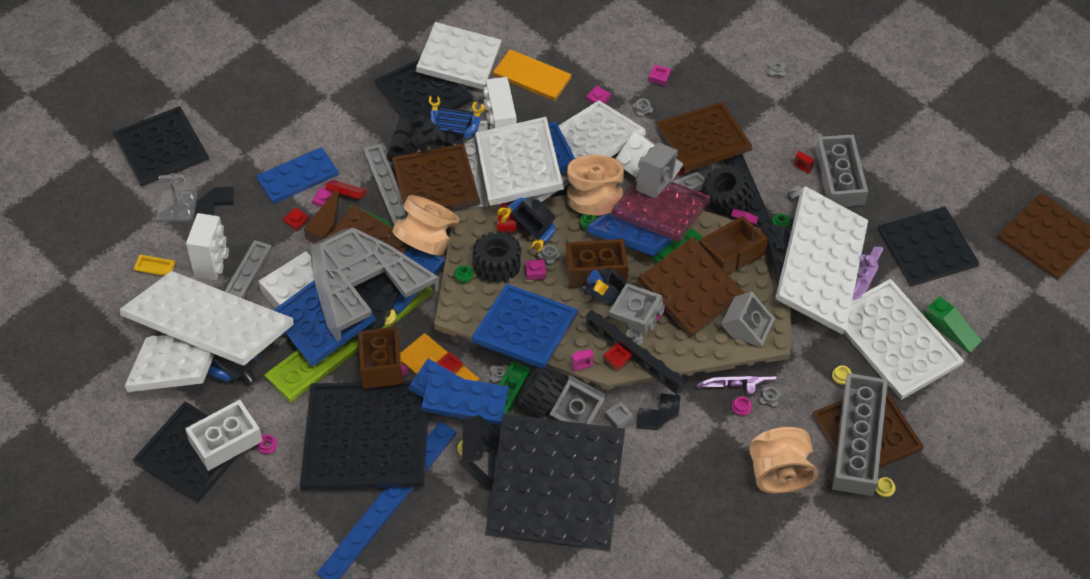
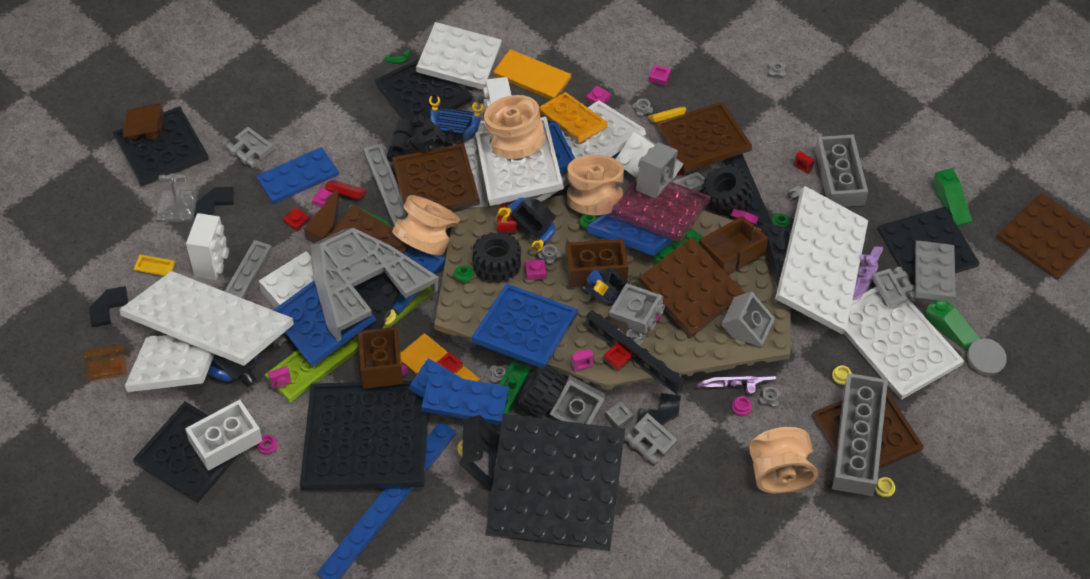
none -> clear orange plate [84,344,128,382]
none -> black tile [89,286,129,328]
none -> reddish brown slope [123,103,164,140]
none -> light grey plate [226,127,274,168]
none -> dark pink plate [268,366,292,389]
none -> green piece [385,49,411,64]
none -> light nougat piece [484,95,545,159]
none -> light orange tile [539,92,608,143]
none -> light grey plate [624,413,677,466]
none -> yellow tile [648,107,686,122]
none -> light grey plate [872,267,918,308]
none -> light grey plate [915,241,956,302]
none -> green slope [932,168,972,226]
none -> light grey tile [967,338,1006,376]

